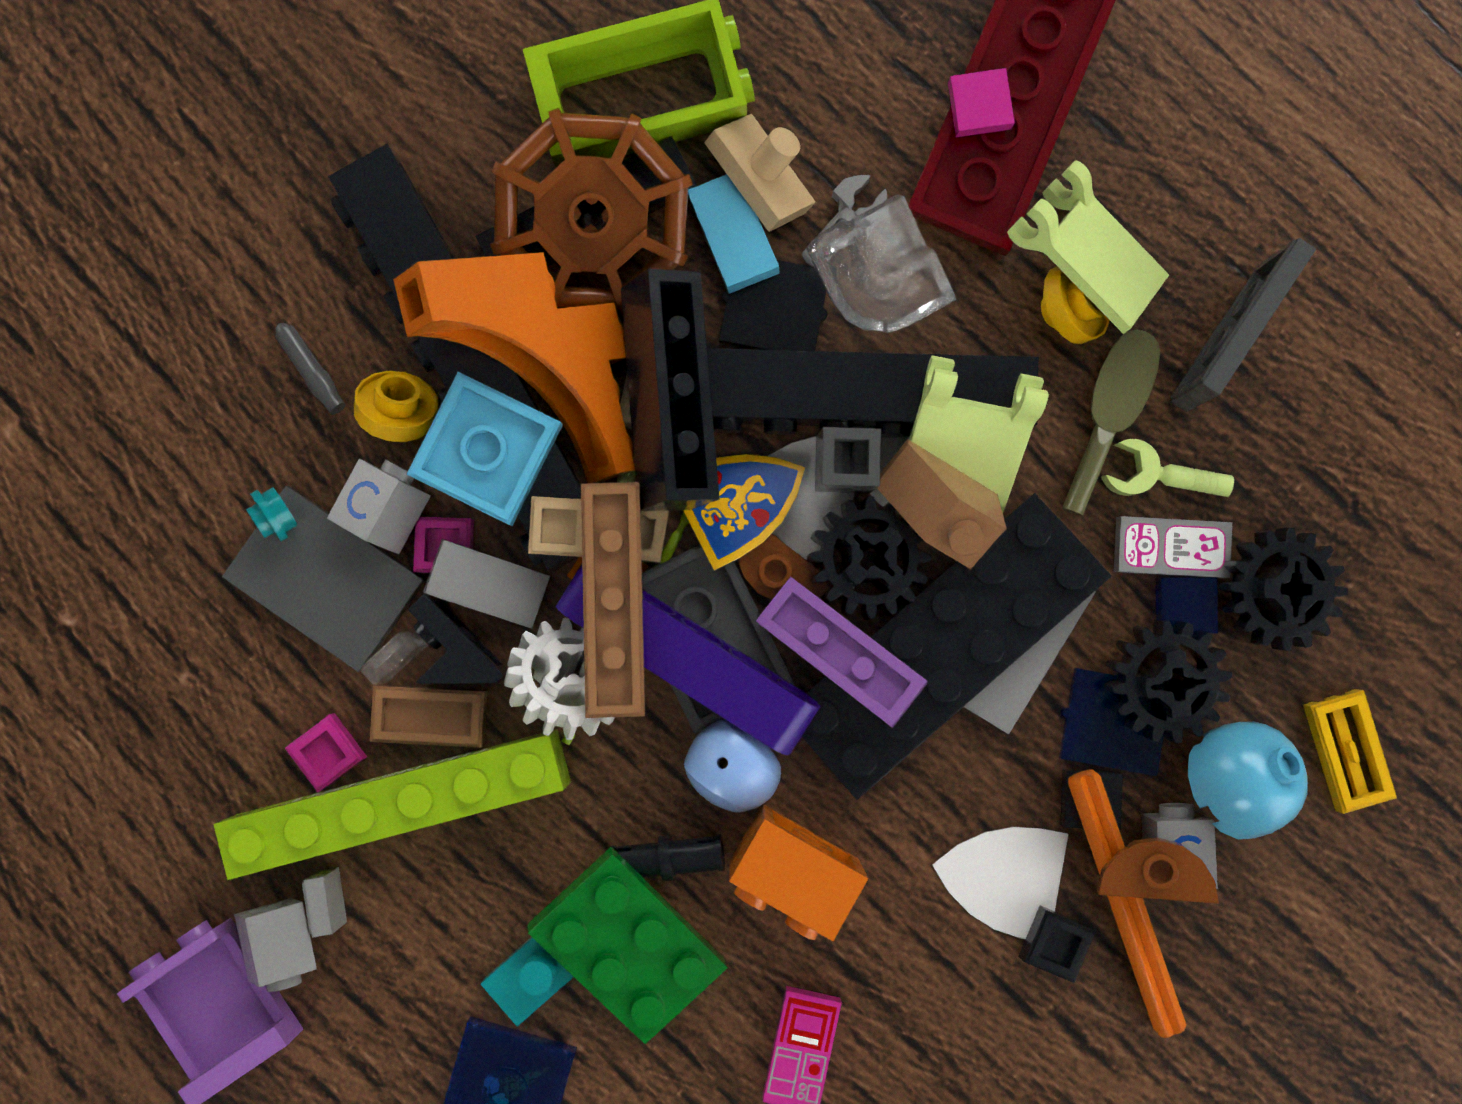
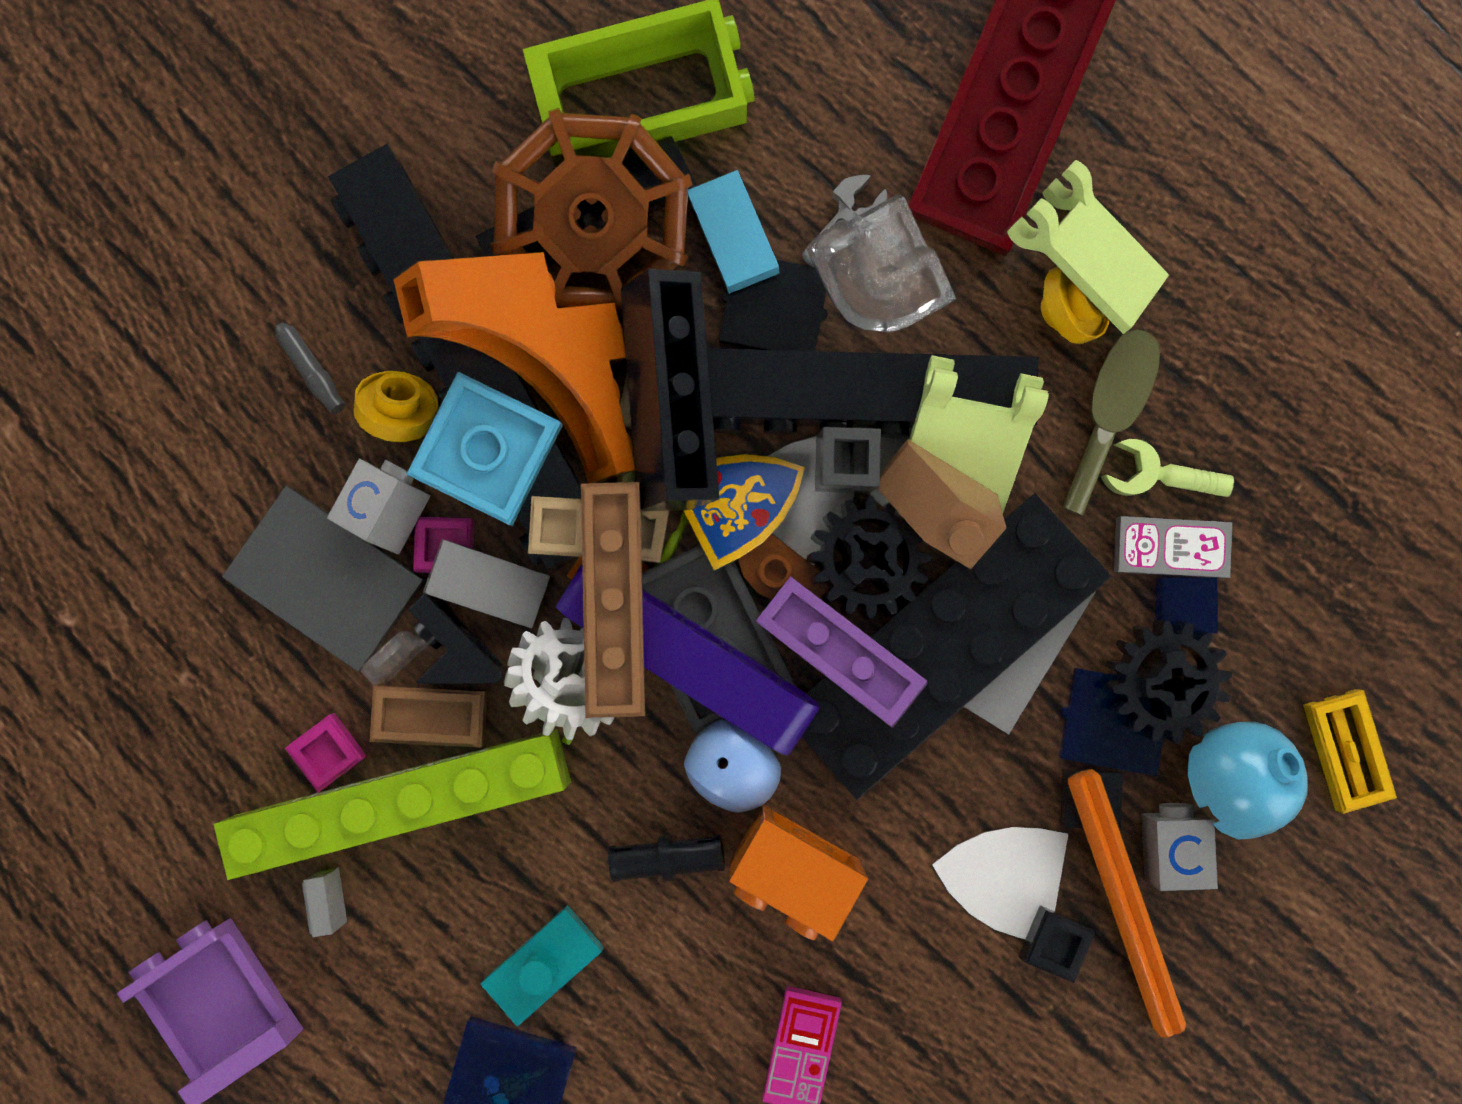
light grey brick [234,898,317,992] -> none
teal plate [246,487,298,542] -> none
green plate [528,847,728,1044] -> none
tan tile [705,113,816,232] -> none
dark pink tile [948,68,1015,137] -> none
dark orange plate [1096,837,1219,904] -> none
dark grey tile [1170,238,1316,412] -> none
black gear [1219,528,1348,651] -> none

